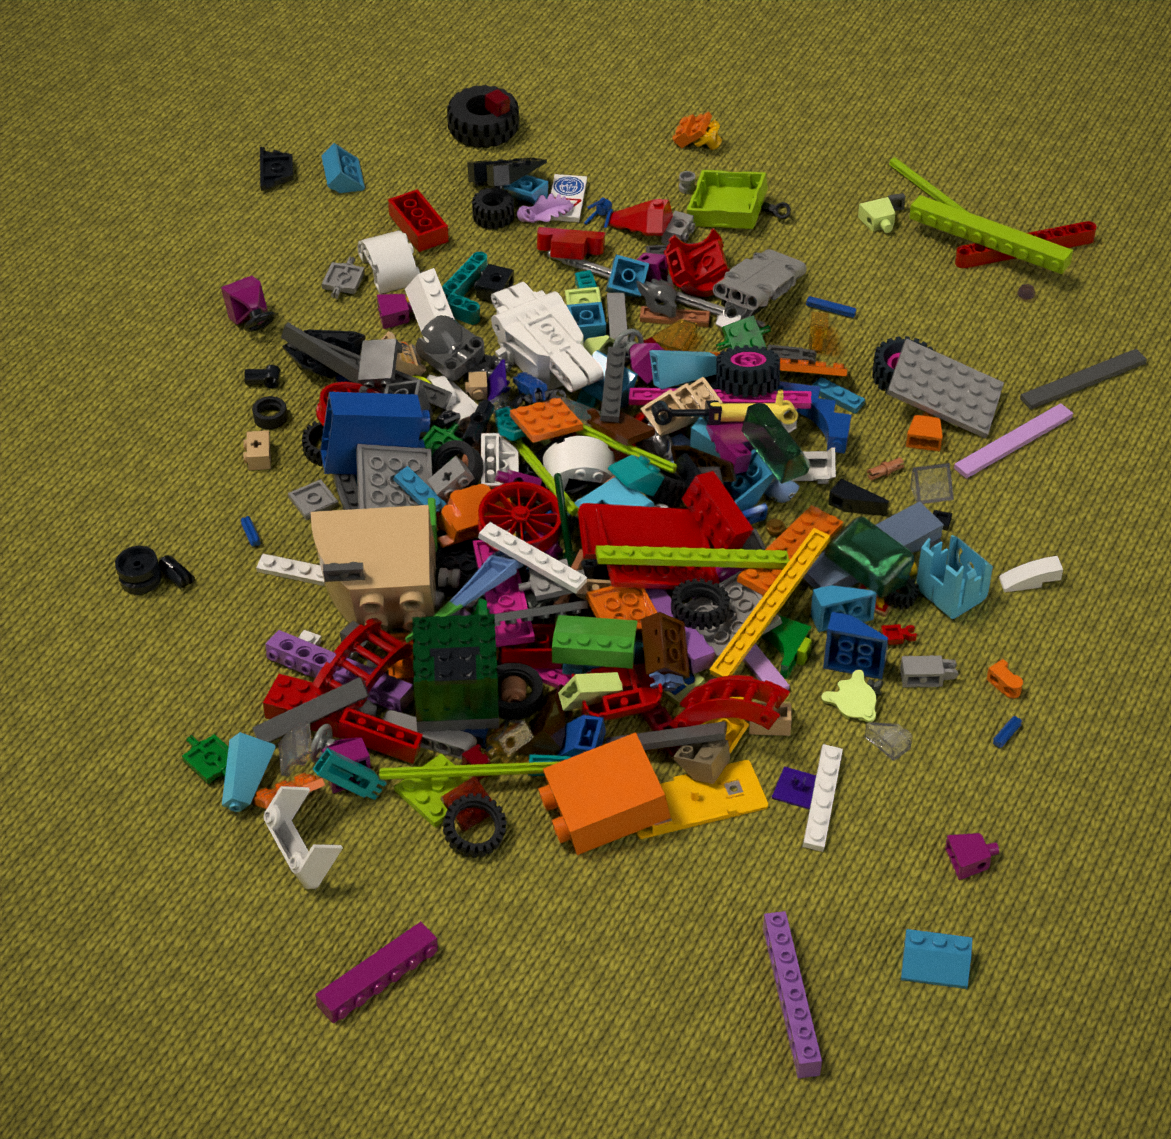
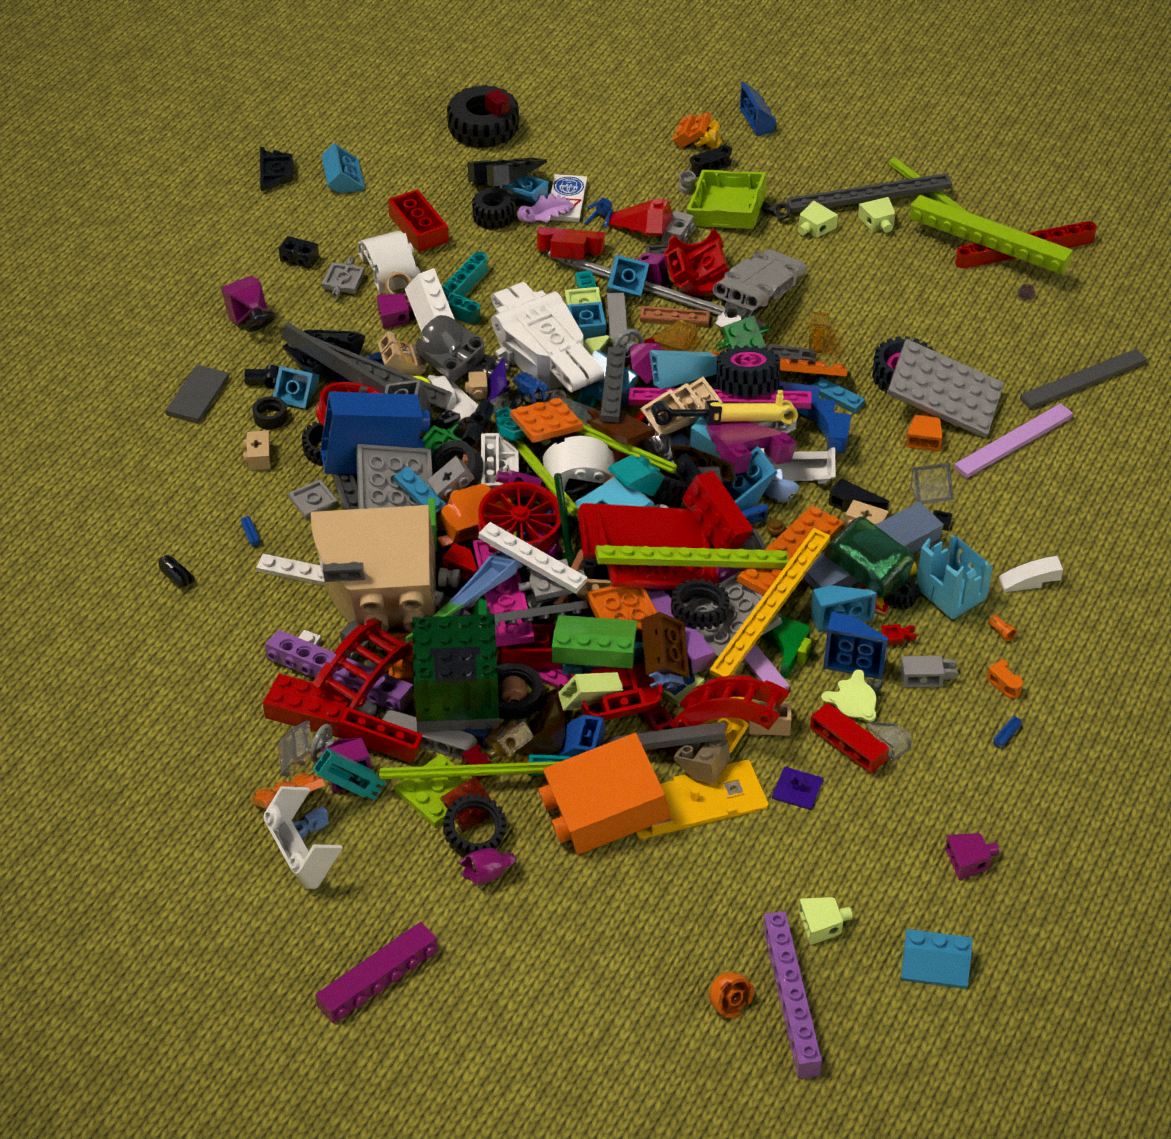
black wheel [115,545,162,595] -> none
green plate [182,734,229,784] -> none
medium azure slope [222,732,275,812] -> none
dark grey tile [252,677,370,743] -> none
panel [358,339,403,389] -> none
black brick [474,264,514,301] -> none
dark grey piece [636,275,677,318] -> none
clear green windscreen [741,403,810,484] -> none
white plate [802,744,843,852] -> none
blue axle [806,296,857,318] -> none
nougat pin [867,457,904,480] -> none
dark grey tile [888,193,906,211] -> none
none -> dark grey tile [165,365,229,423]
none -> dark azure slope [273,366,320,409]
none -> black brick [279,236,319,269]
none -> medium blue plate [293,806,329,839]
none -> tan piece [385,271,411,297]
none -> red slope [442,543,477,581]
none -> magenta piece [459,848,517,886]
none -> black piece [689,145,732,177]
none -> orange cylinder [709,972,754,1018]
none -> blue slope [740,82,776,136]
none -> dark grey plate [787,173,952,213]
none -> yellowish green torso [798,201,838,237]
none -> yellowish green torso [798,897,853,945]
none -> red brick [810,702,889,774]
none -> tan brick [844,500,889,533]
none -> orange pin [988,614,1017,642]

